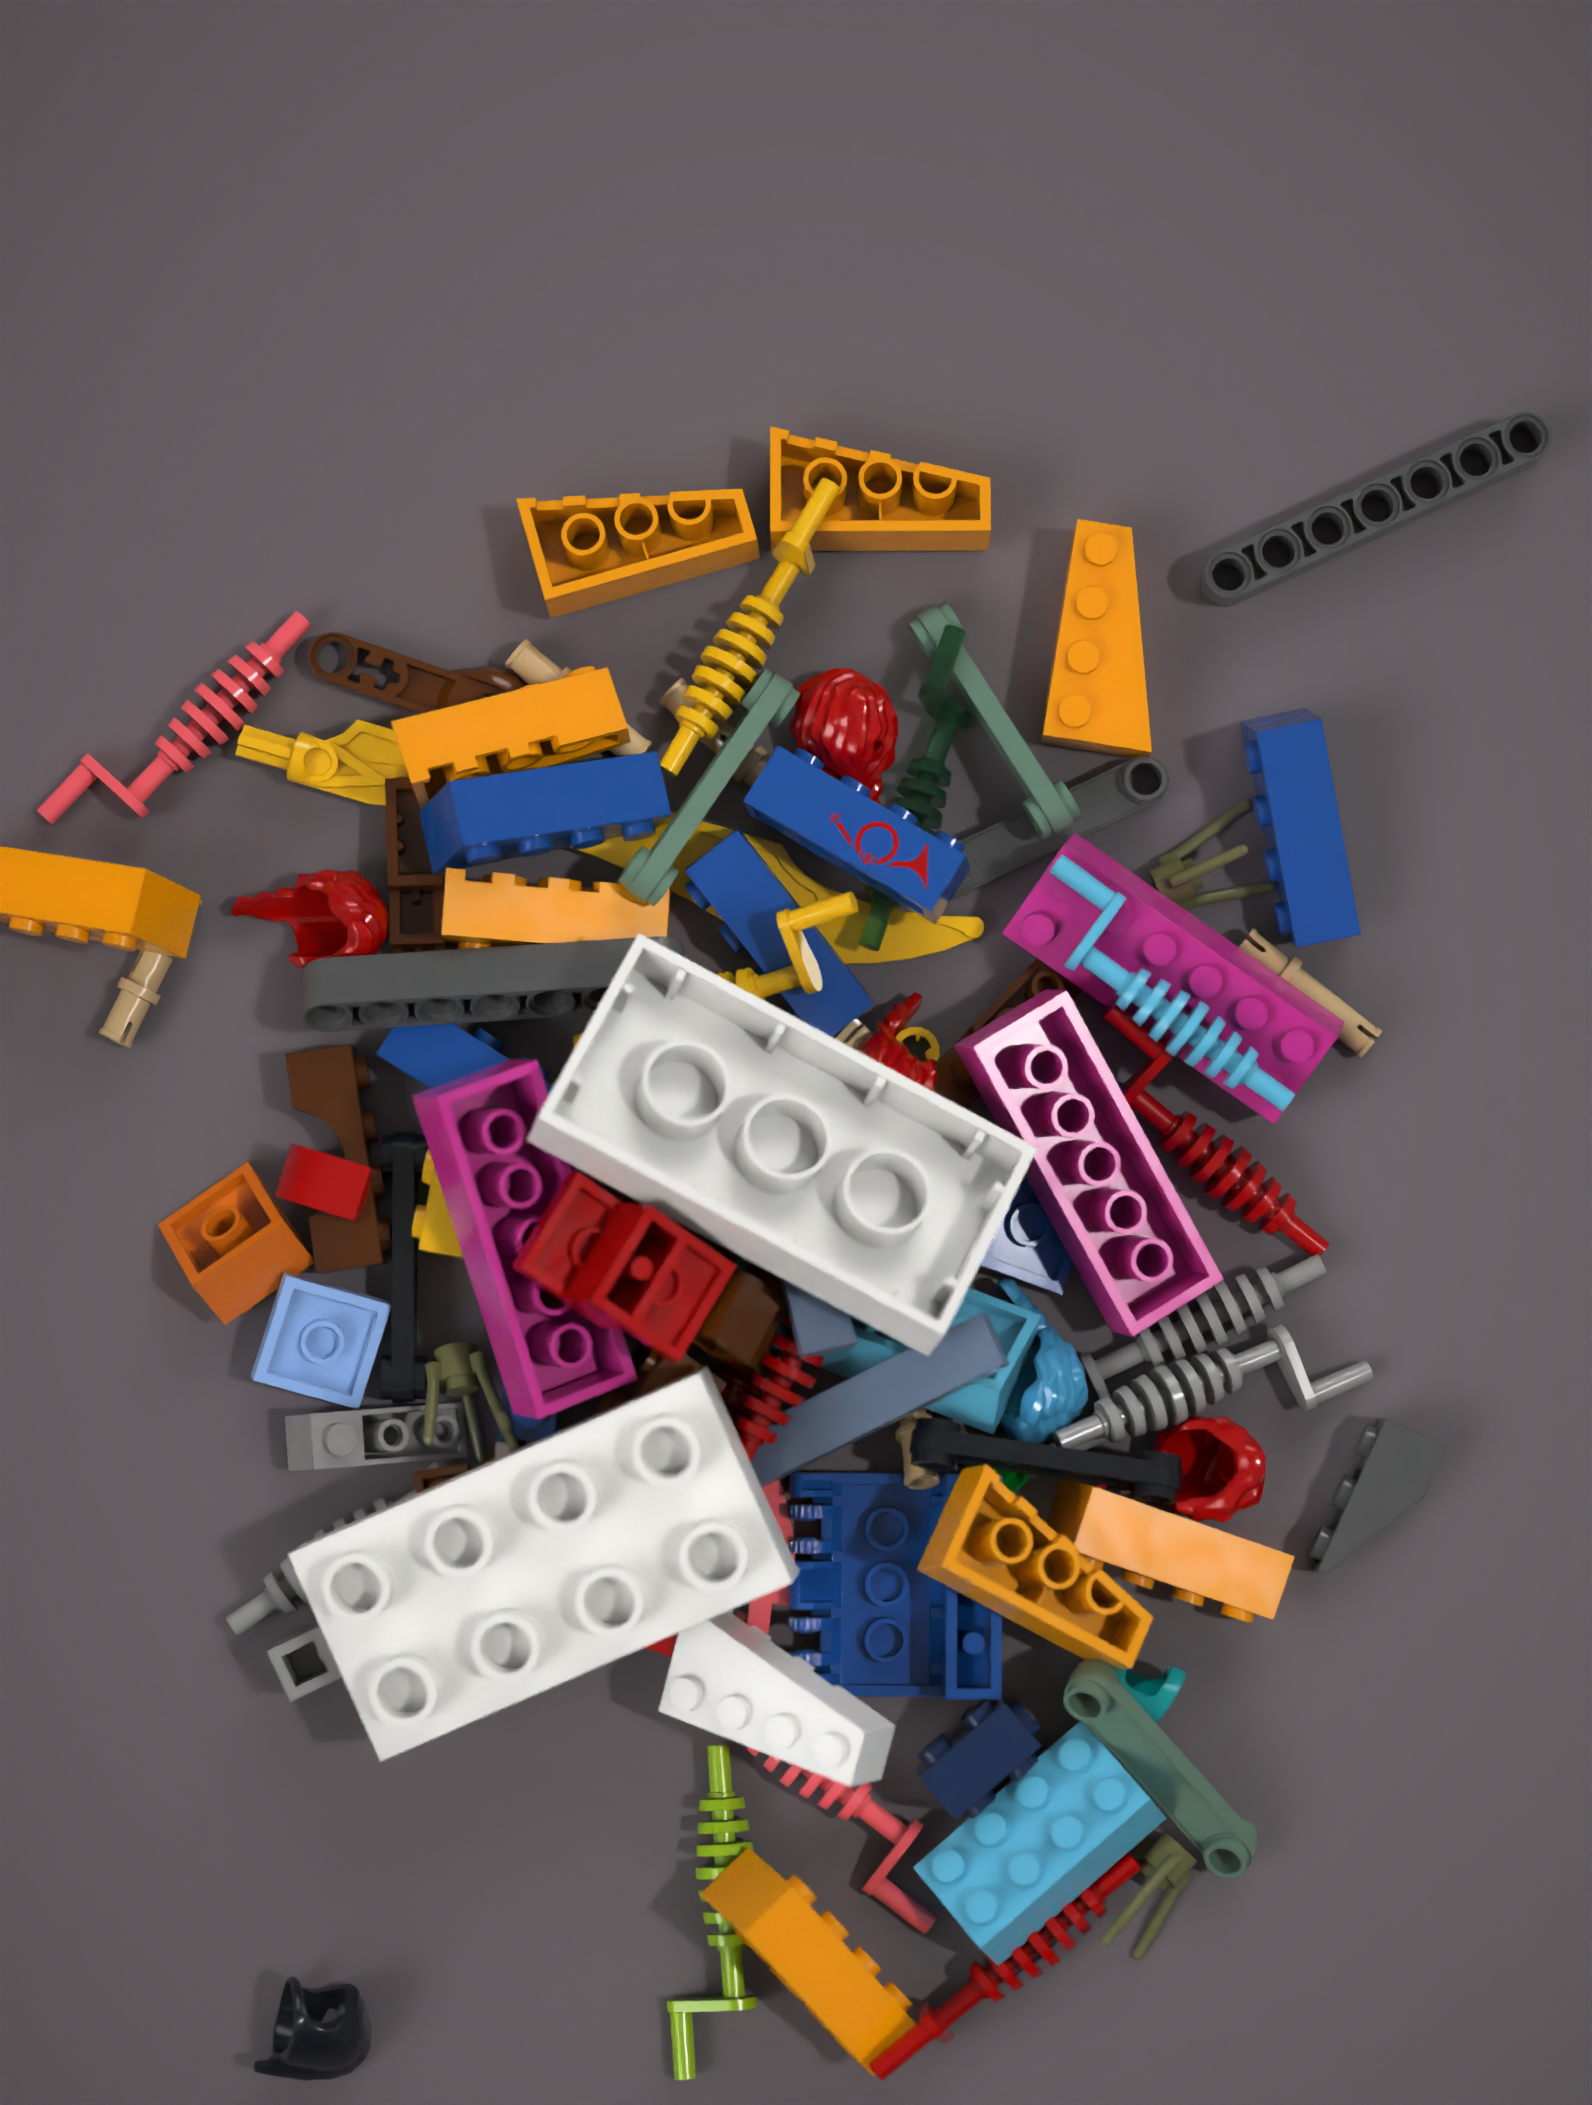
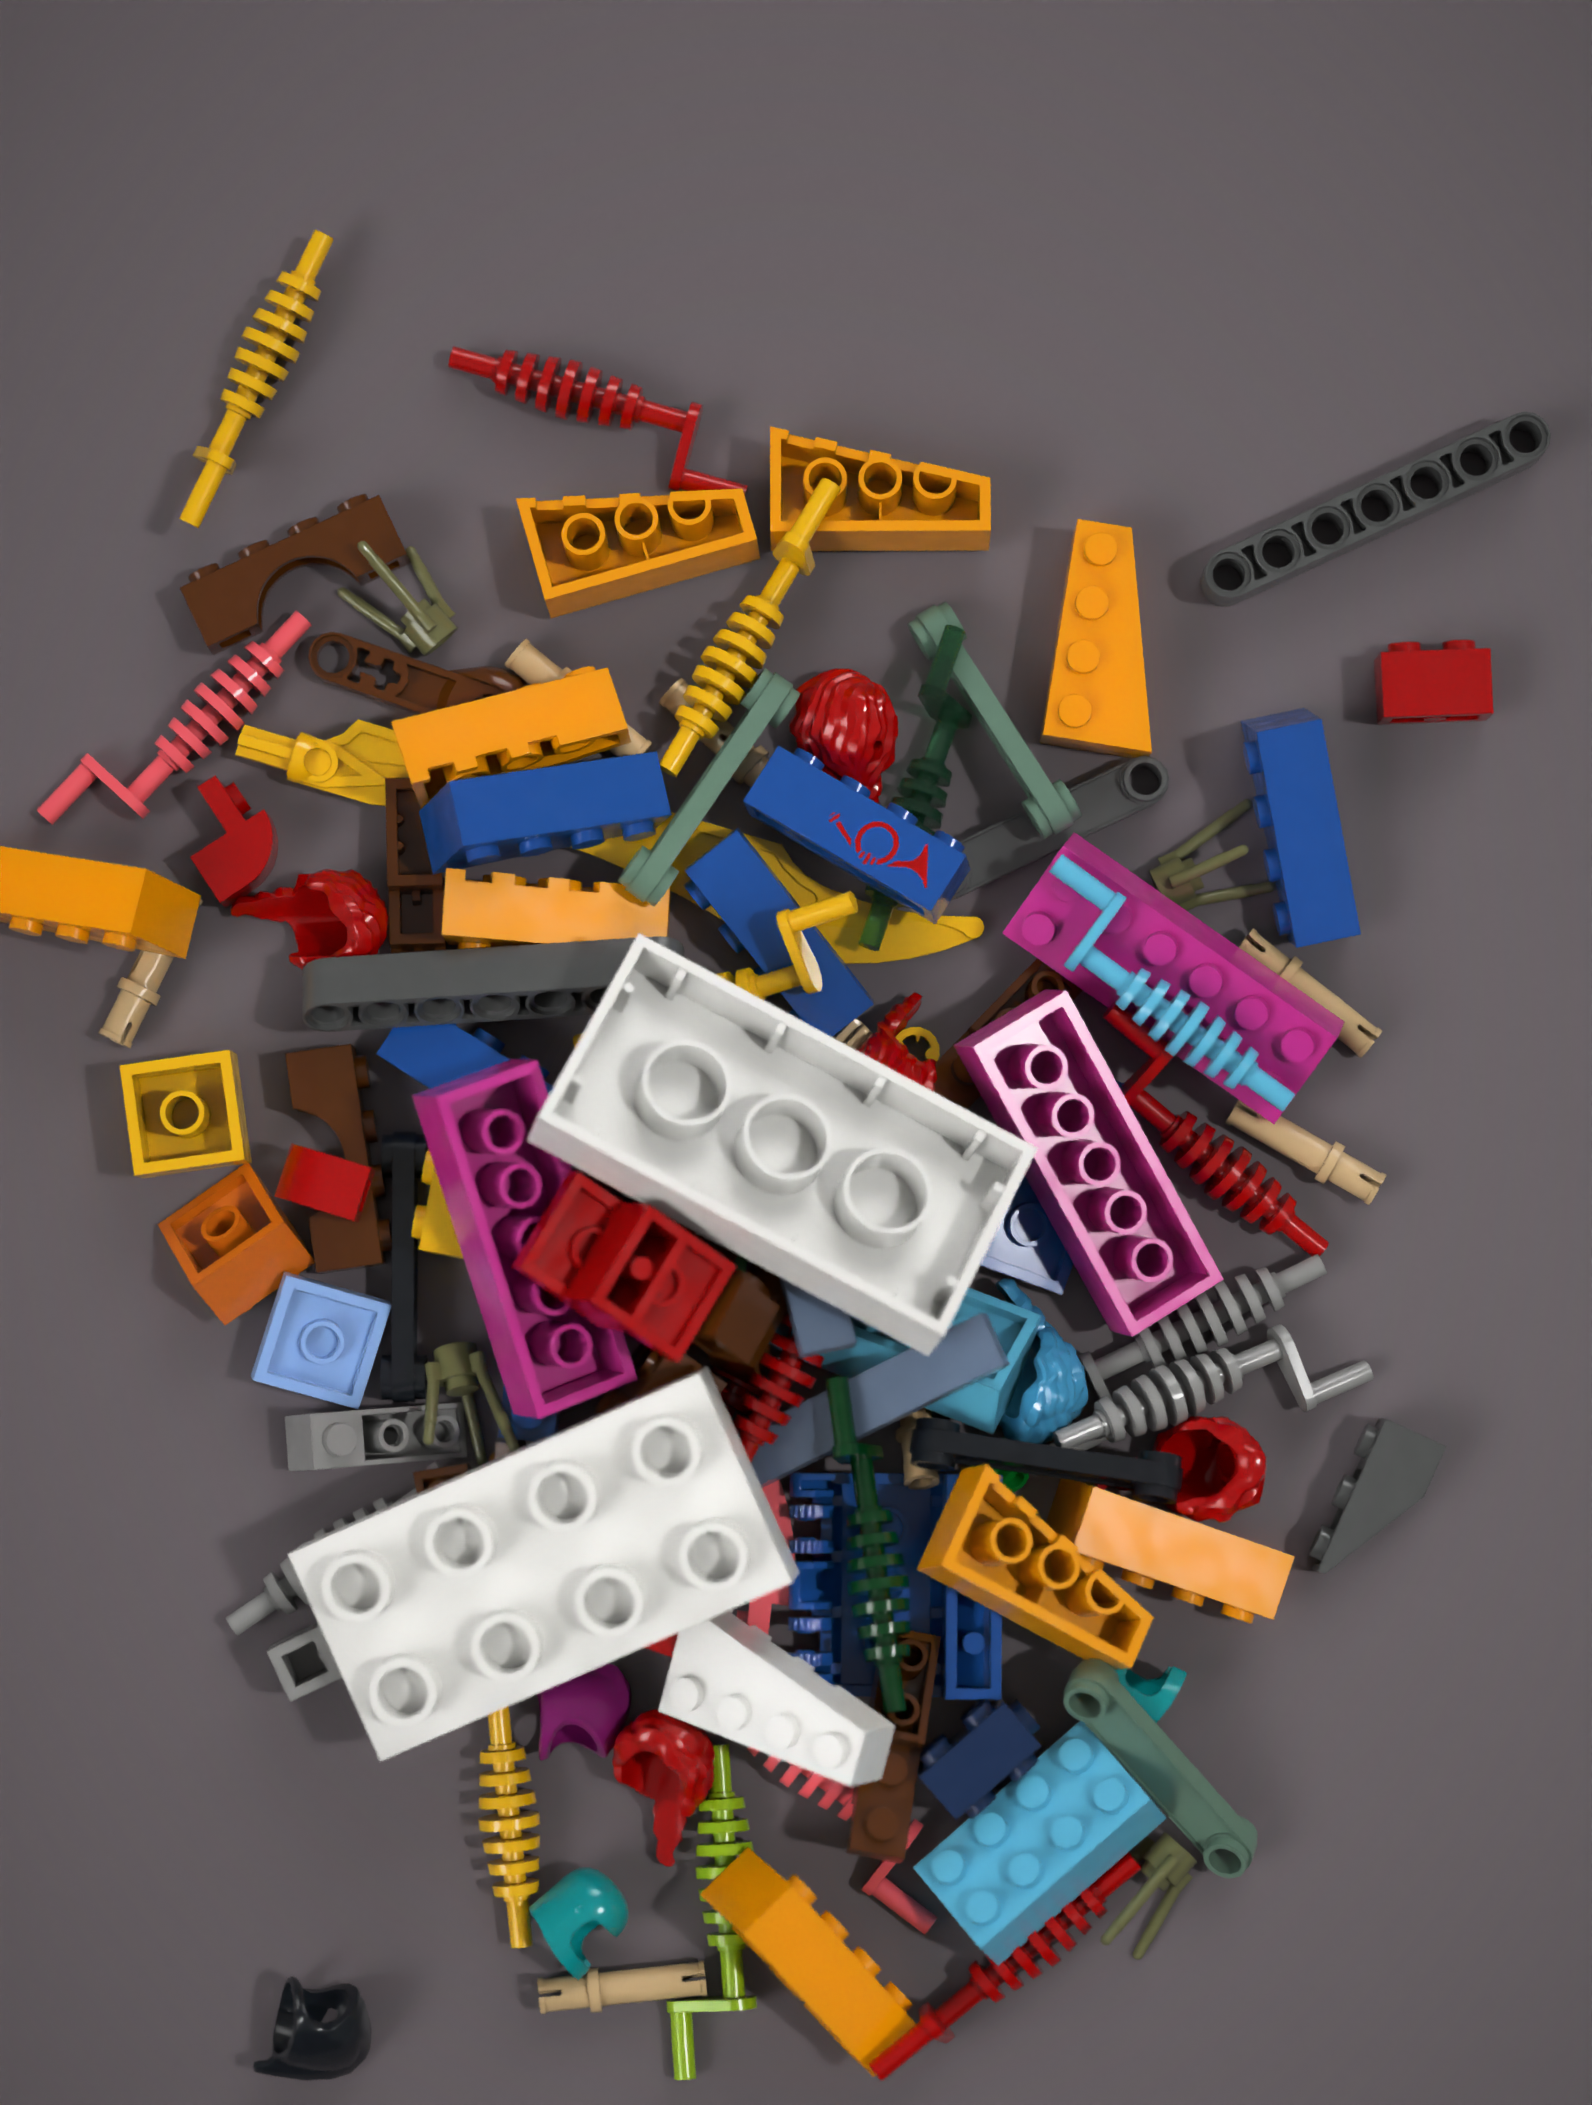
none -> yellow brick [119,1050,252,1178]
none -> yellow piece [179,230,334,529]
none -> reddish brown arch [180,494,411,655]
none -> red brick [190,775,278,908]
none -> olive plant [337,541,458,656]
none -> red piece [448,346,748,499]
none -> yellow piece [478,1706,540,1948]
none -> teal helmet [528,1867,629,1980]
none -> magenta piece [537,1663,632,1761]
none -> tan pin [537,1960,707,2014]
none -> red hair [612,1709,715,1867]
none -> dark green piece [826,1376,910,1714]
none -> reddish brown slope [846,1631,941,1863]
none -> tan pin [1225,1099,1386,1205]
none -> red brick [1374,640,1494,725]

